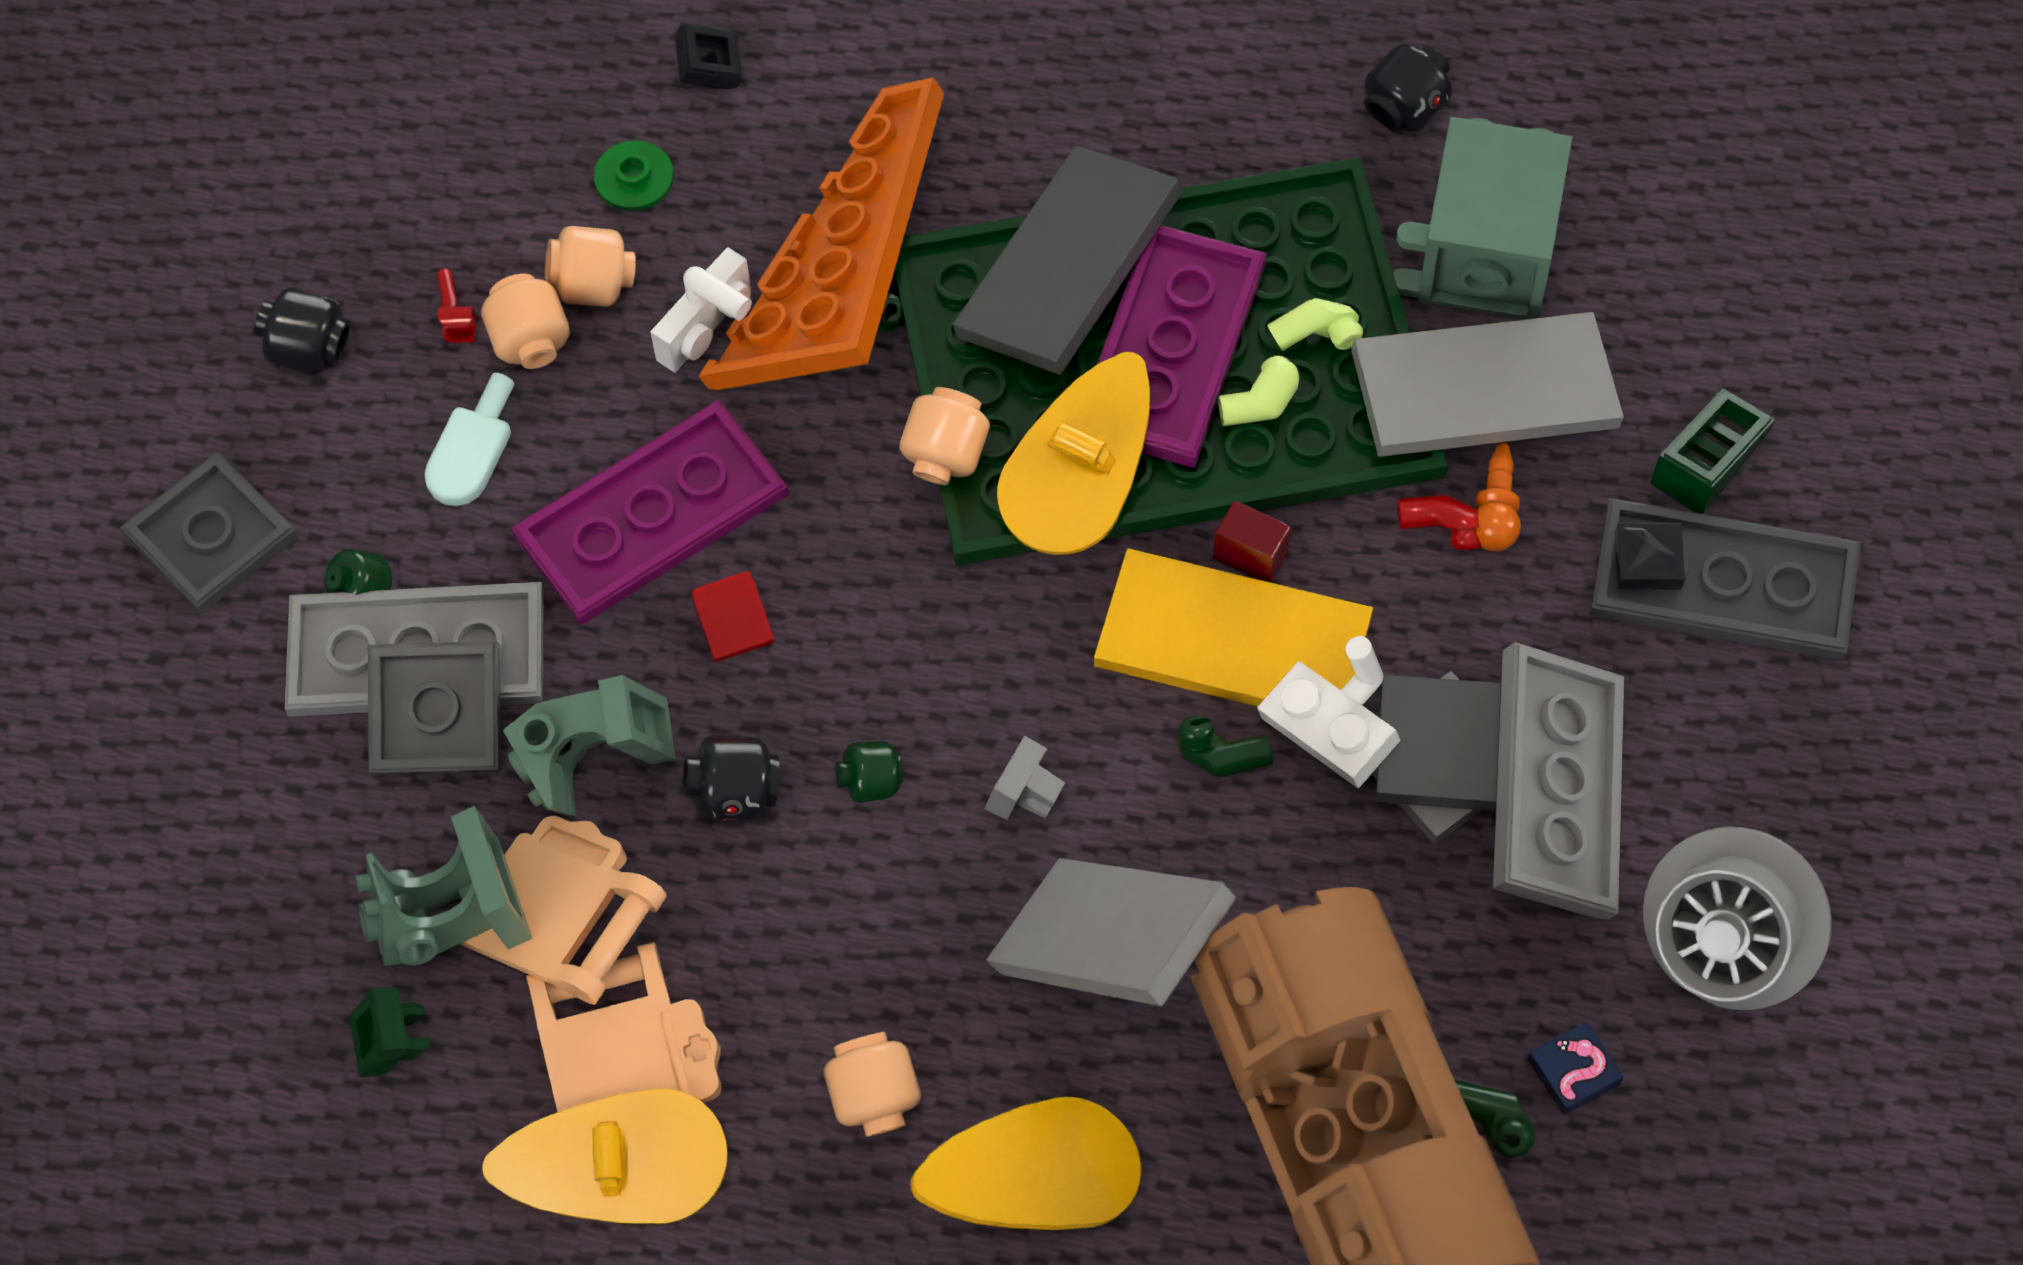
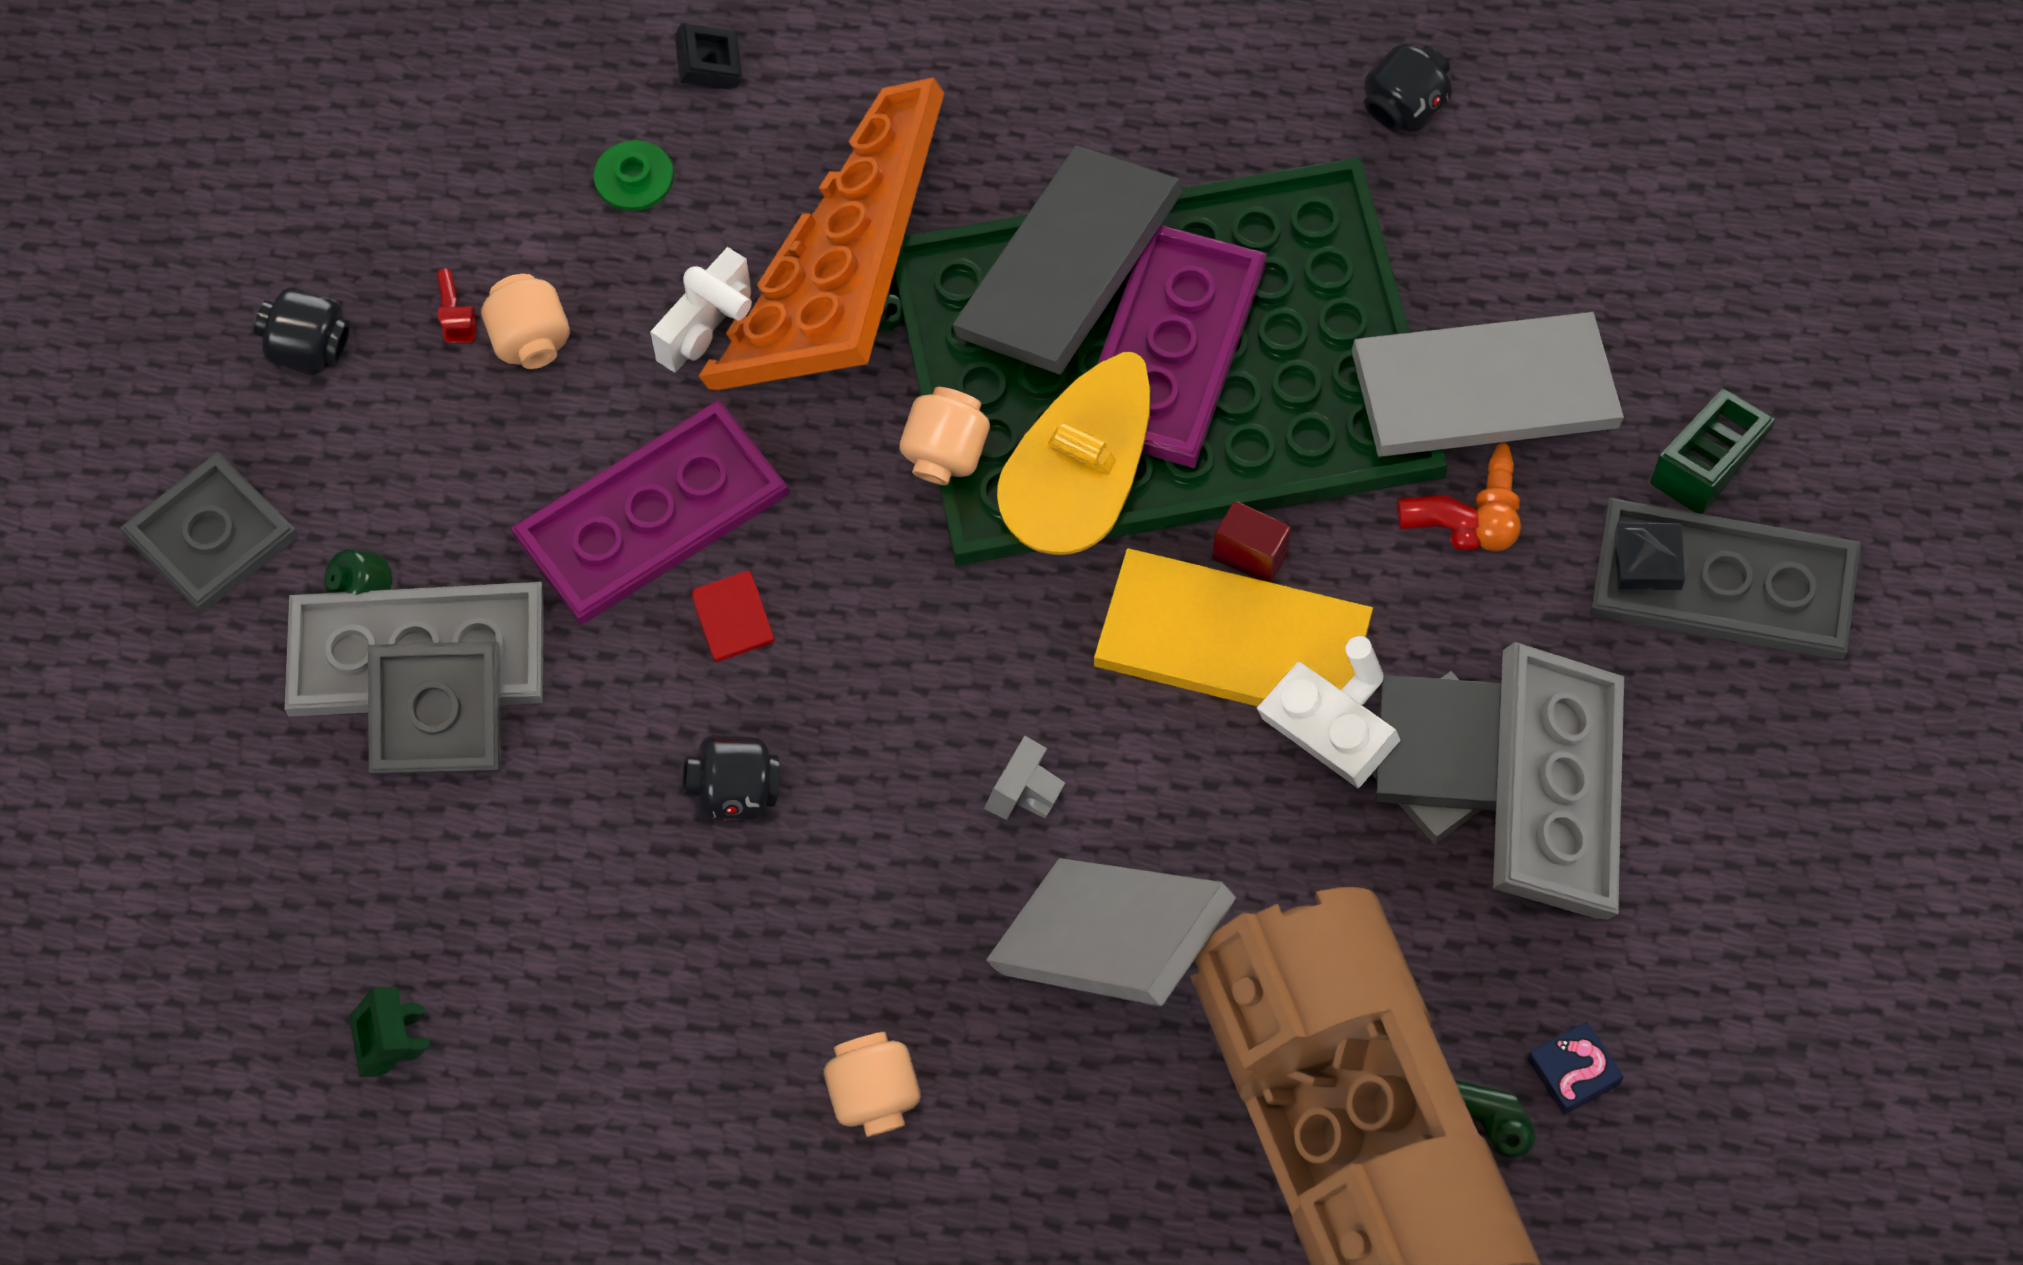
sand green tile [355,806,532,966] -> none
light aqua piece [424,373,514,506] -> none
light nougat piece [460,816,667,1005] -> none
yellow shield [483,1088,728,1224] -> none
sand green tile [503,675,676,817] -> none
light nougat piece [526,942,722,1112] -> none
light nougat head [545,226,635,307] -> none
dark green piece [835,741,903,803] -> none
yellow shield [910,1097,1141,1230] -> none
dark green arm [1177,715,1273,777] -> none
yellowish green arm [1218,356,1299,427] -> none
yellowish green arm [1267,298,1363,351] -> none
sand green container [1393,116,1573,320] -> none
light grey piece [1643,827,1832,1010] -> none

